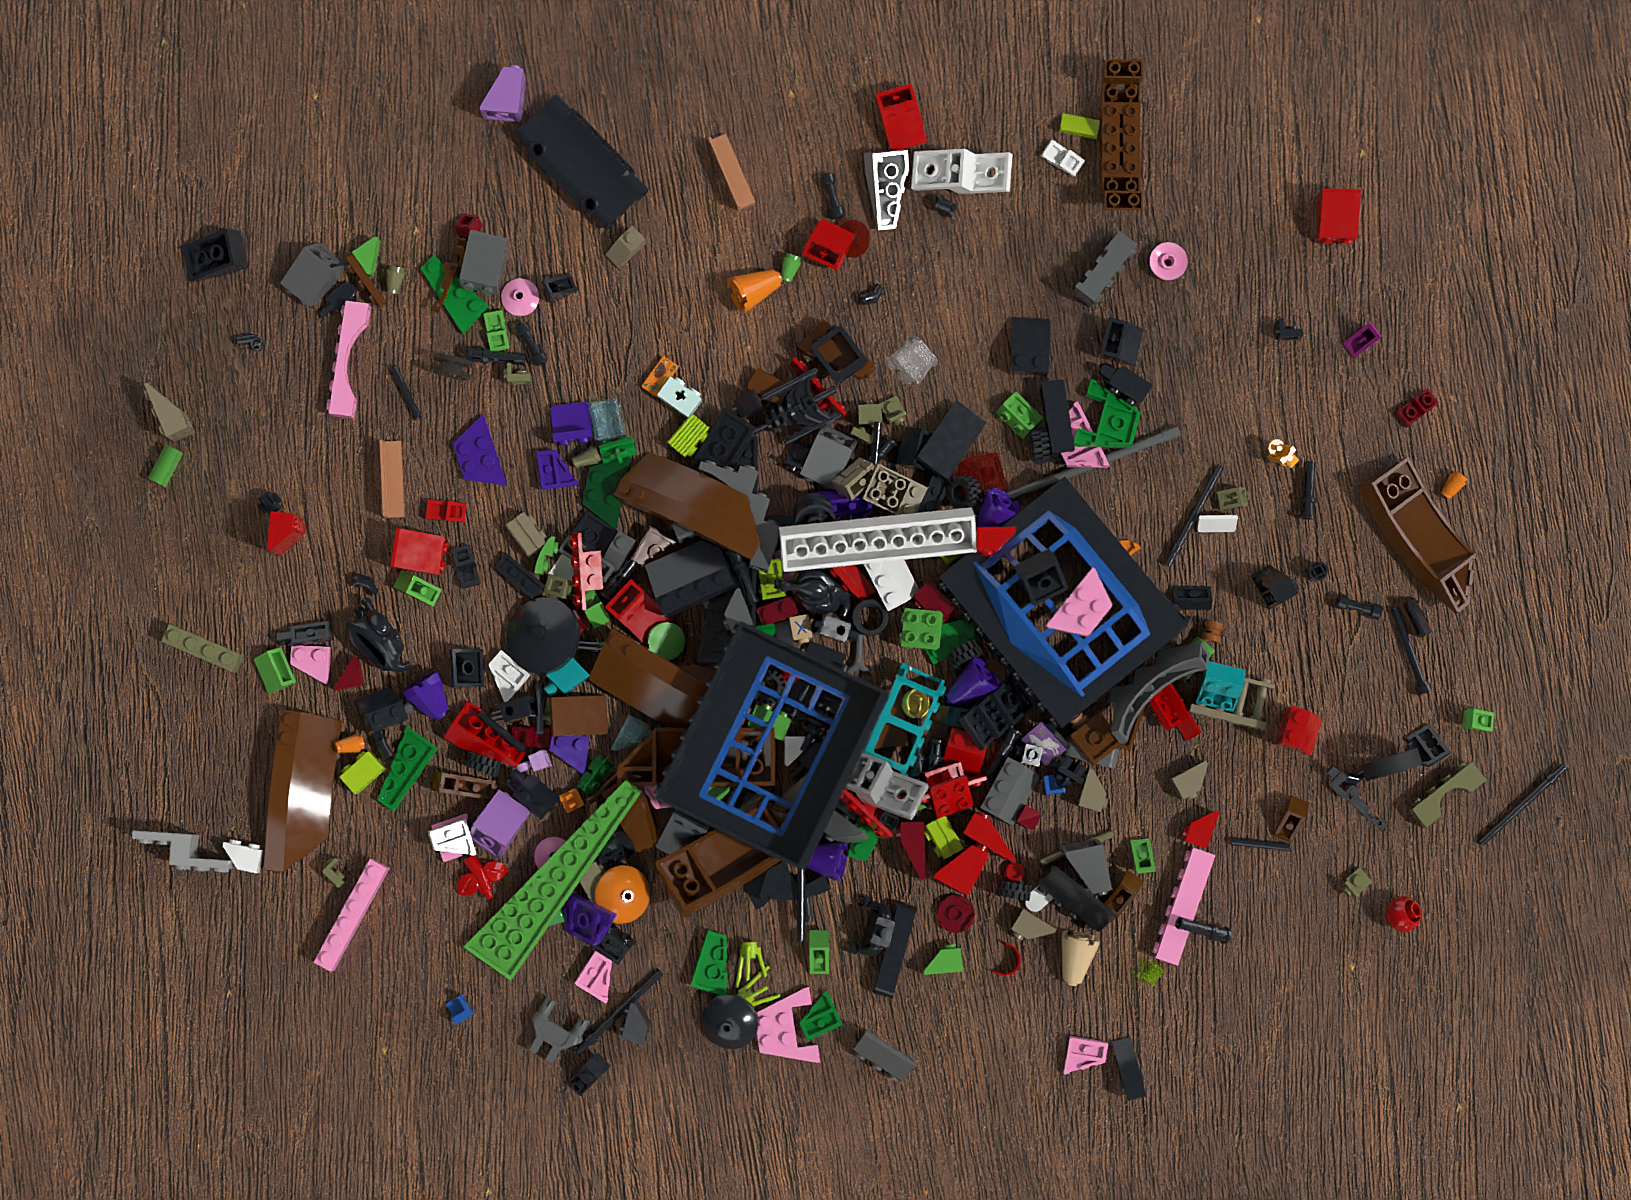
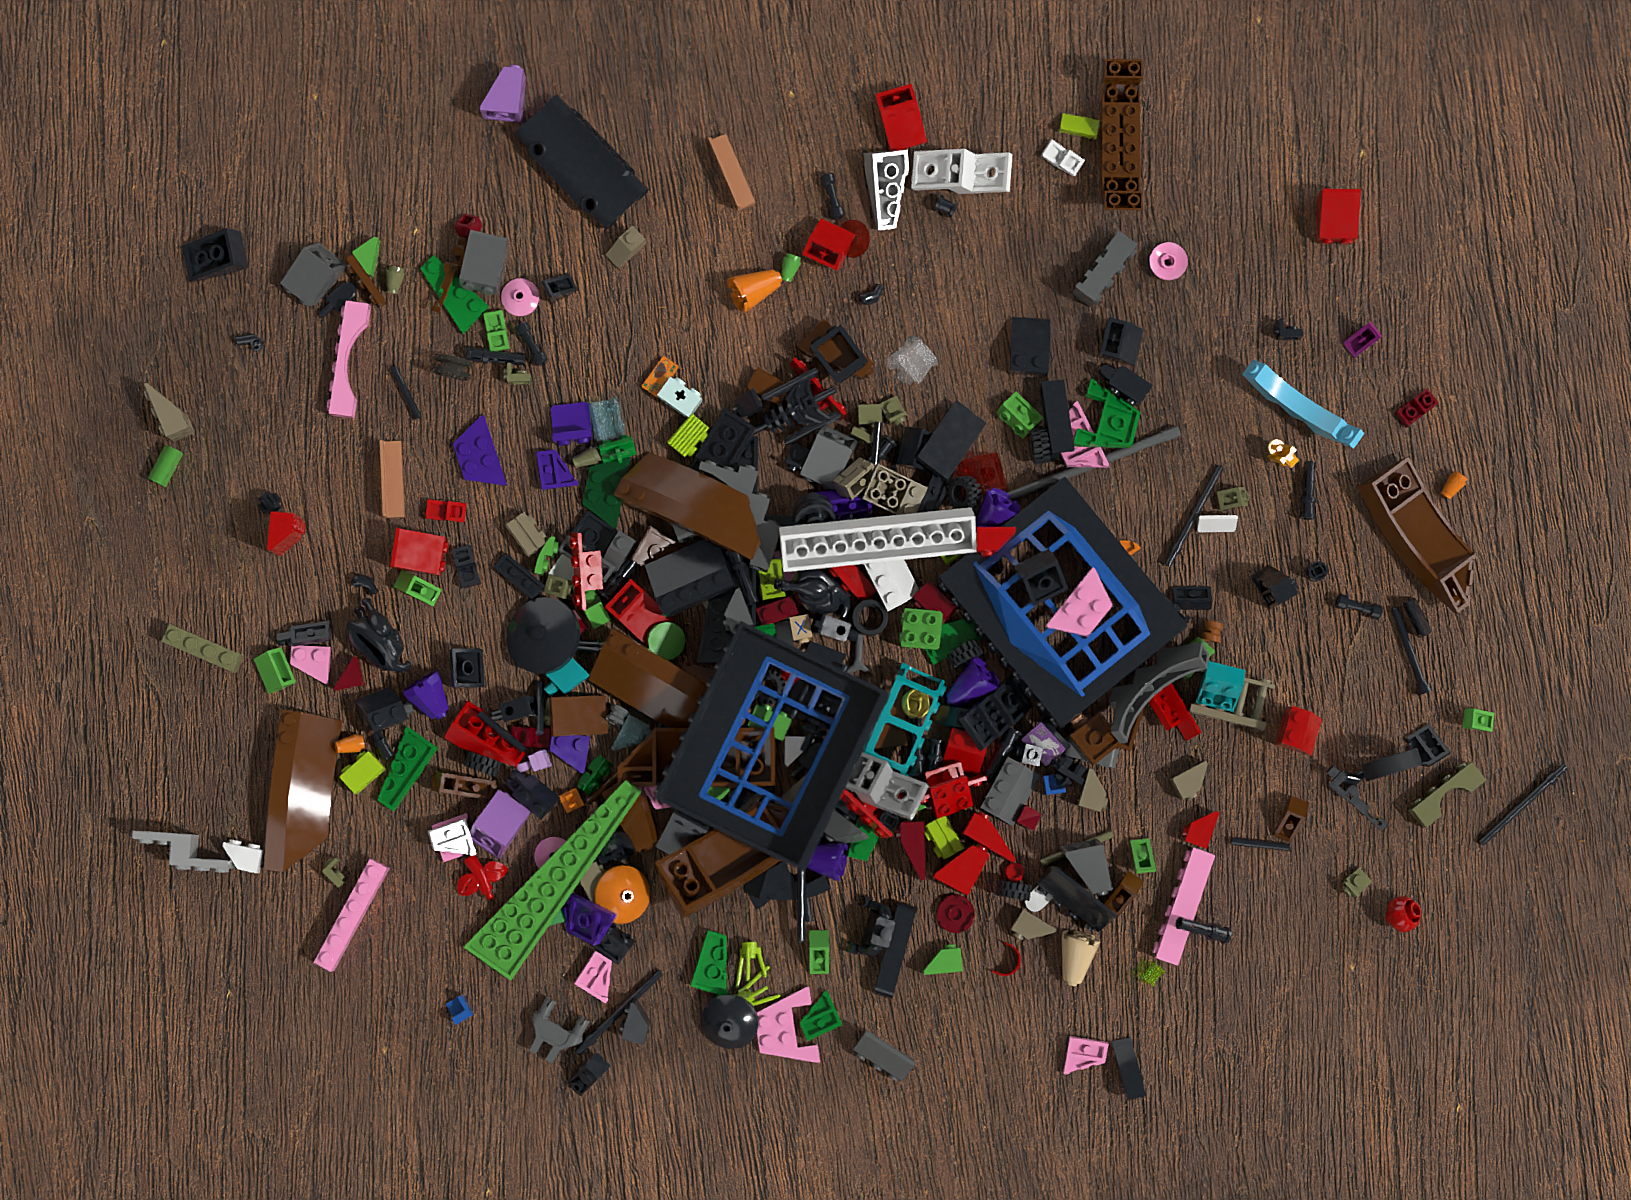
white wing [489,650,531,702] -> none
none -> dark grey wheel [605,705,629,727]
none -> medium azure arch [1242,359,1364,449]

